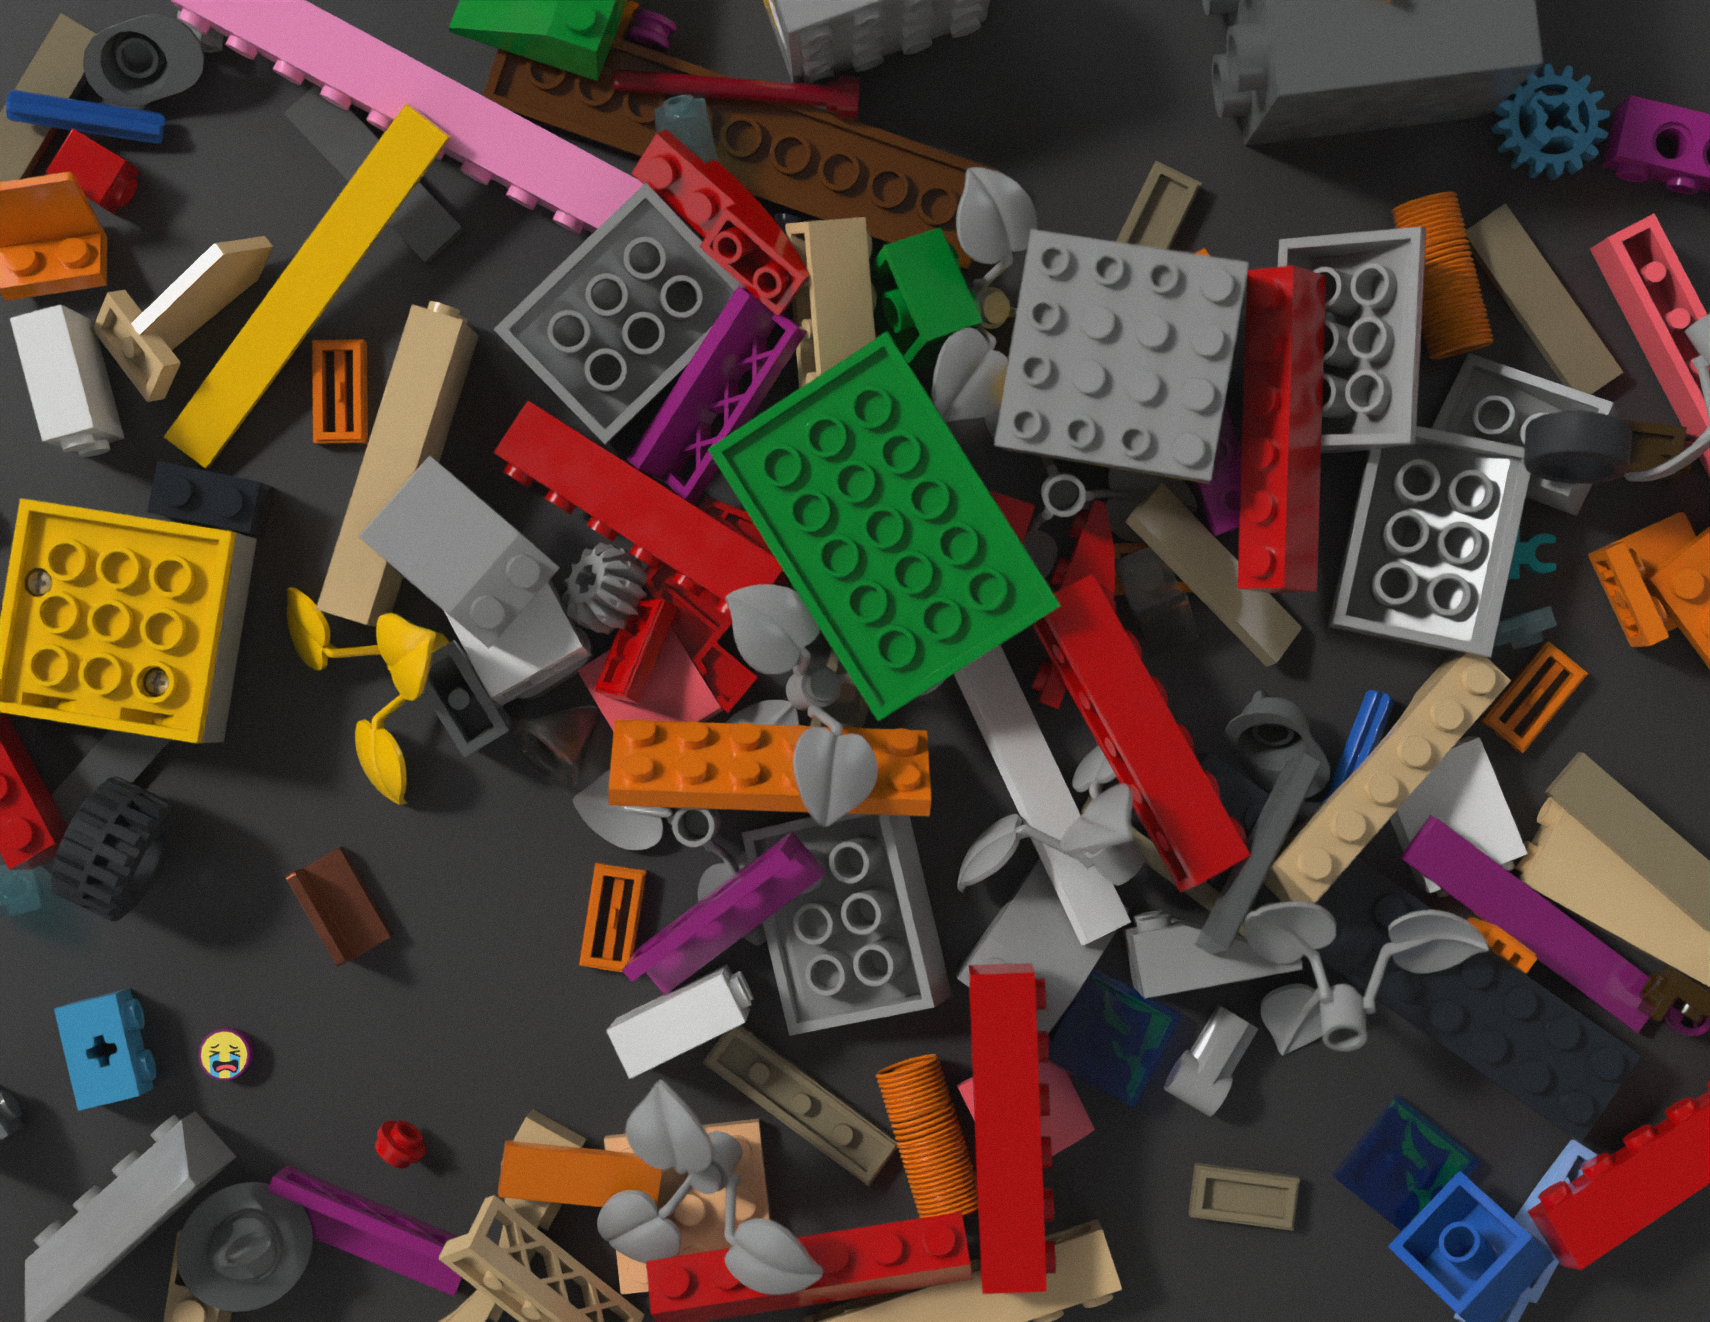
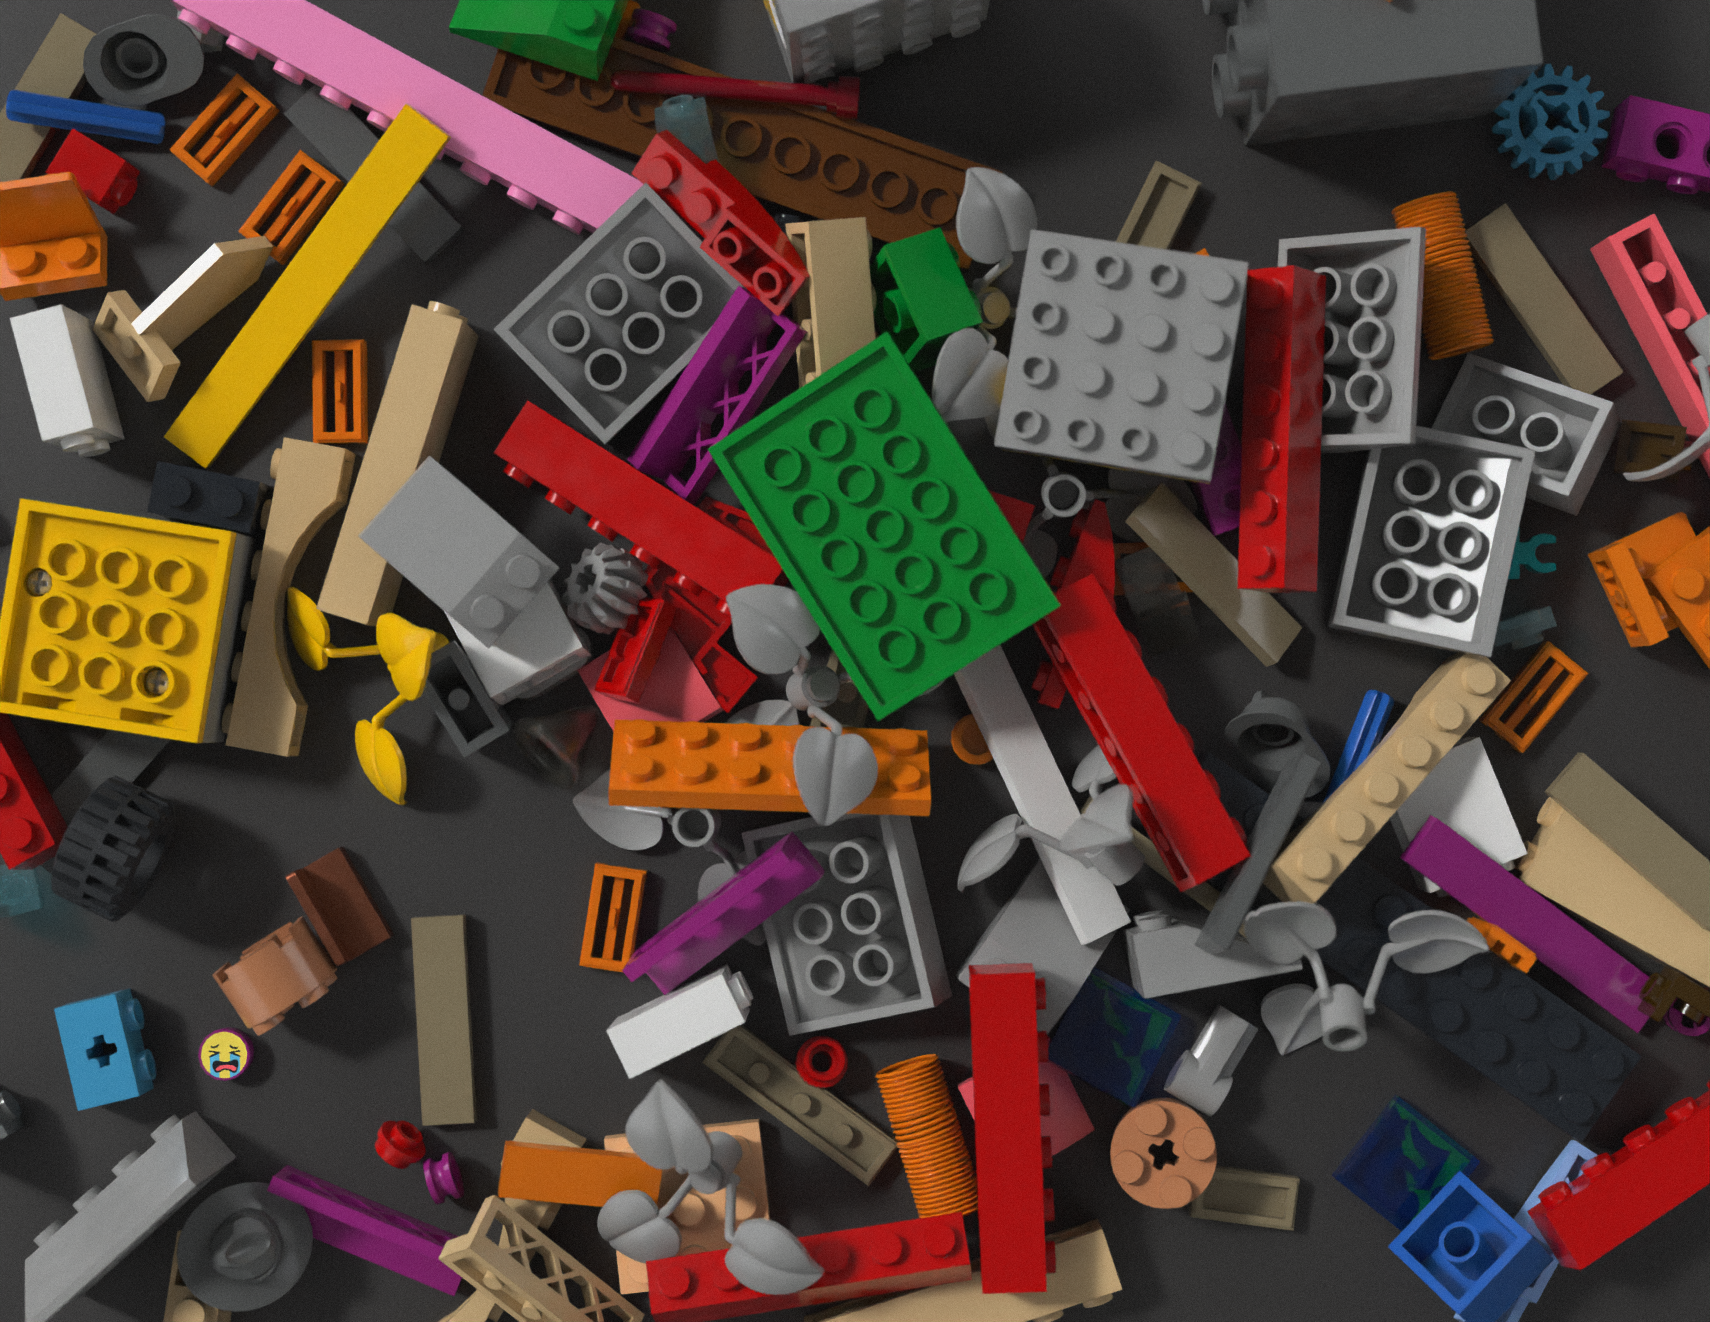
black tyre [1523,411,1632,484] -> none
none -> orange tile [169,73,279,187]
none -> nougat brick [212,916,338,1036]
none -> tan arch [222,437,356,757]
none -> orange tile [238,150,345,265]
none -> dark tan tile [411,914,477,1126]
none -> magenta bush [423,1152,464,1205]
none -> red plate [795,1036,848,1089]
none -> orange tile [951,714,993,765]
none -> nougat brick [1110,1097,1217,1209]

